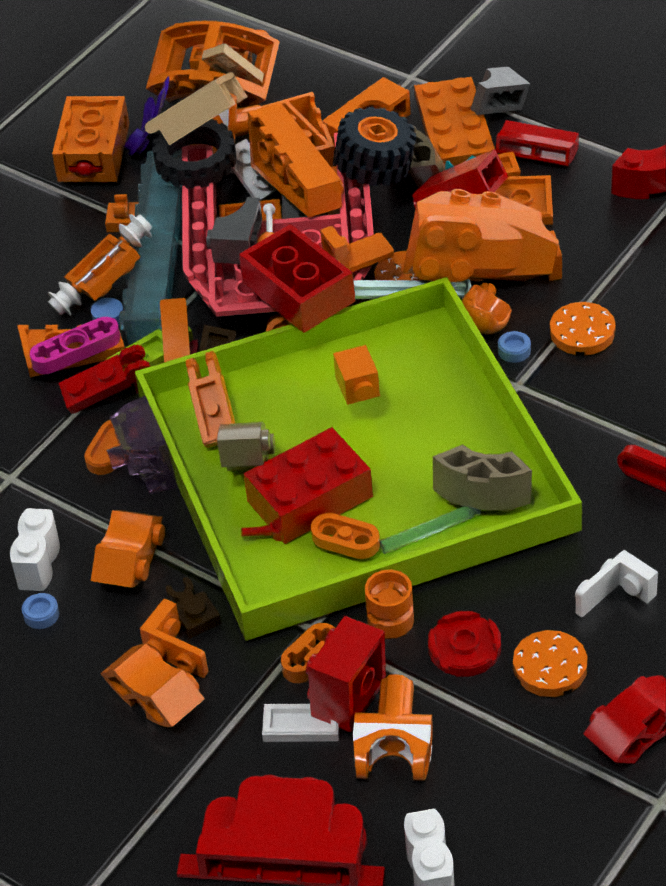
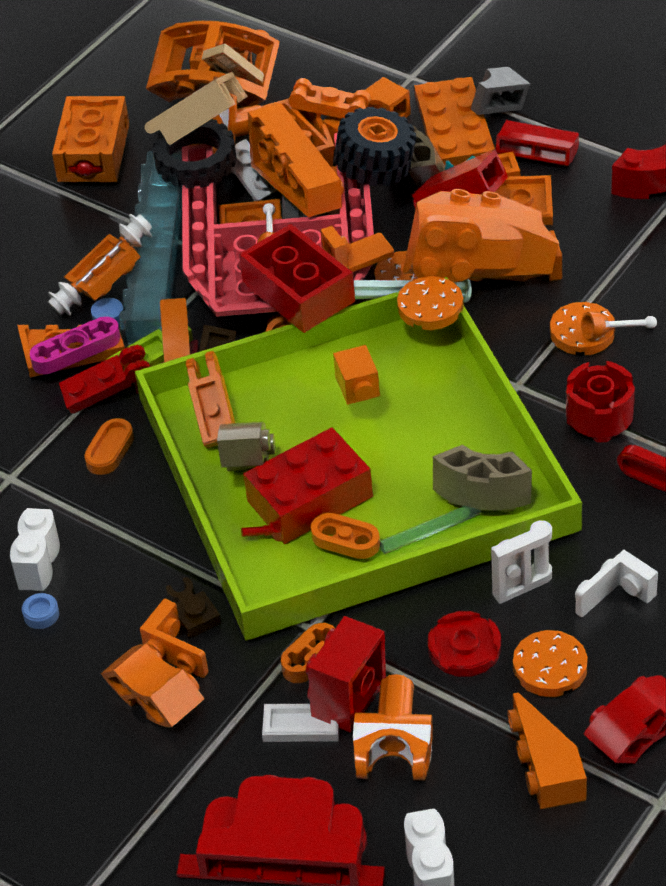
orange brick [91,510,165,588] -> none
orange tile [105,194,140,232] -> none
clear purple brick [106,396,178,495] -> none
dark purple plant [123,76,169,156] -> none
dark grey arch [206,197,263,264] -> none
orange wheel [365,569,414,639] -> none
orange hair [462,282,512,335] -> none
medium blue tile [498,331,531,363] -> none
none -> orange plate [289,78,371,118]
none -> orange tile [397,276,464,330]
none -> white plate [491,520,552,604]
none -> orange slope [507,692,587,809]
none -> red brick [566,361,635,442]
none -> orange hinge [581,312,657,339]

